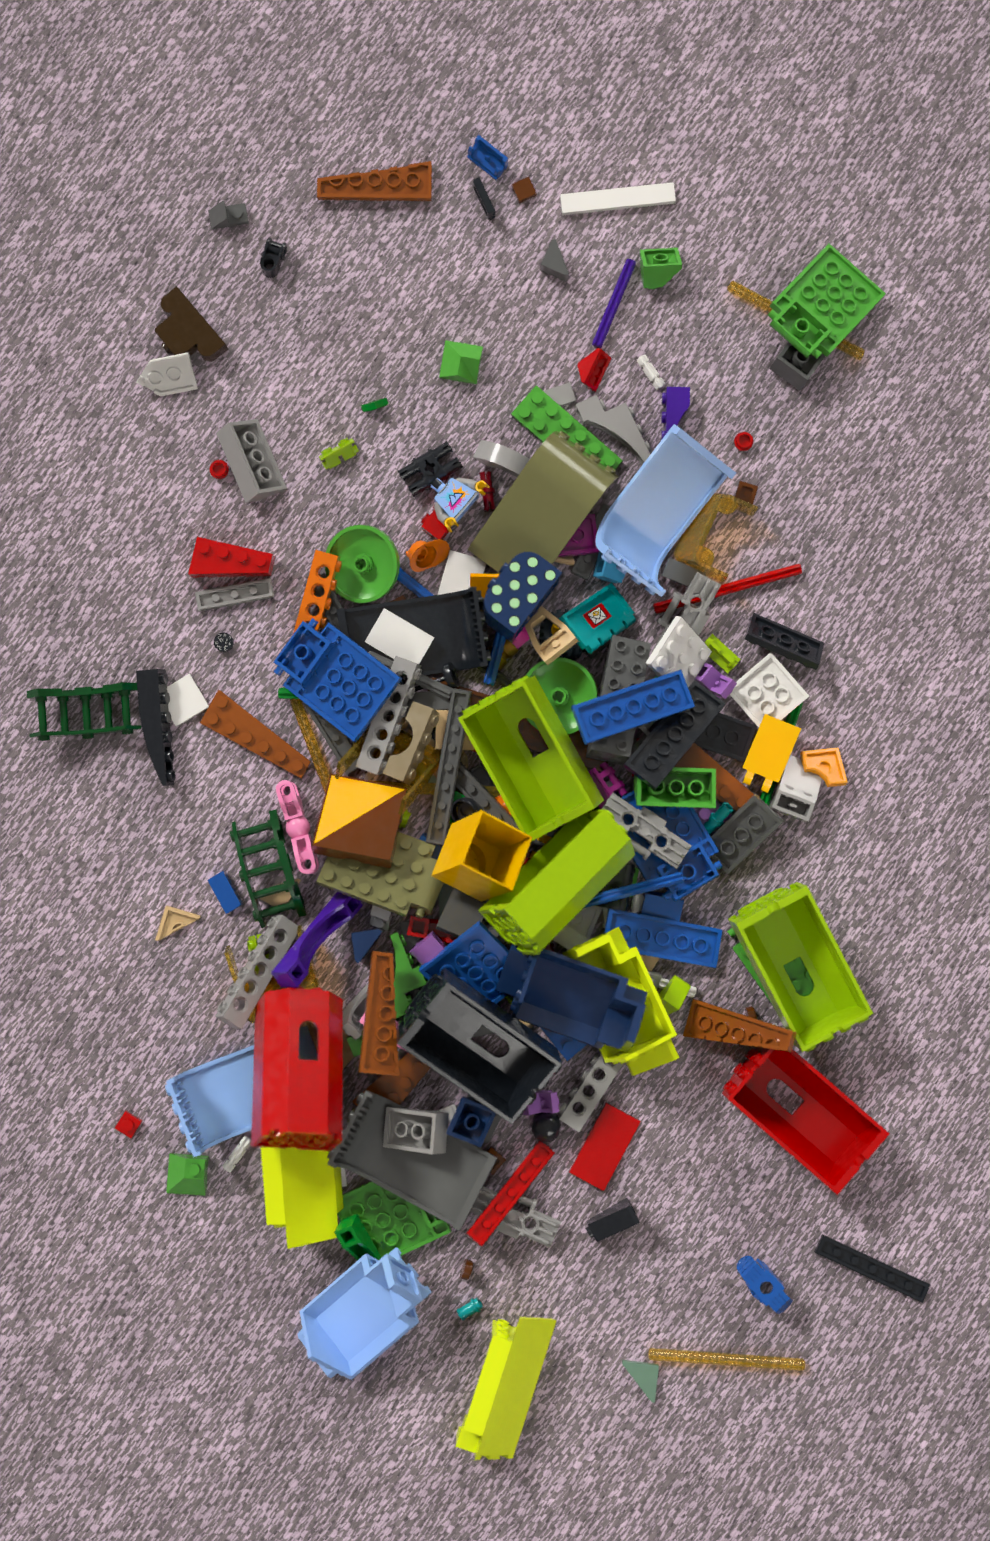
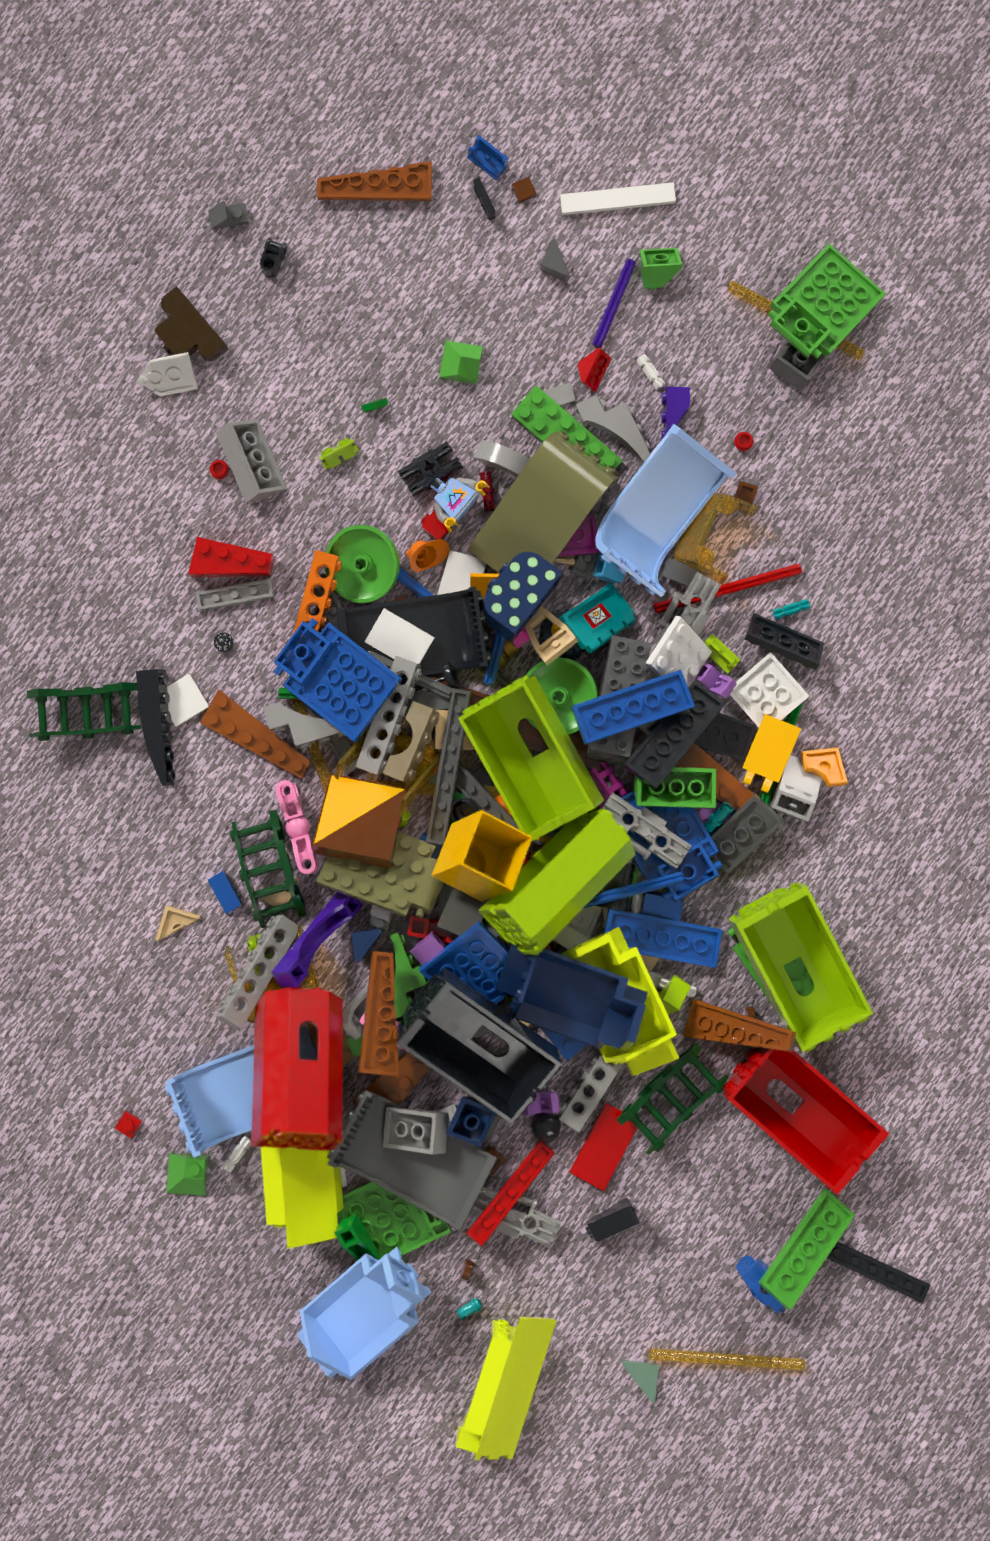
none -> light grey arch [263,702,370,749]
none -> dark green fence [616,1043,729,1155]
none -> bright green plate [758,1189,855,1310]
none -> teal axle [772,599,810,620]

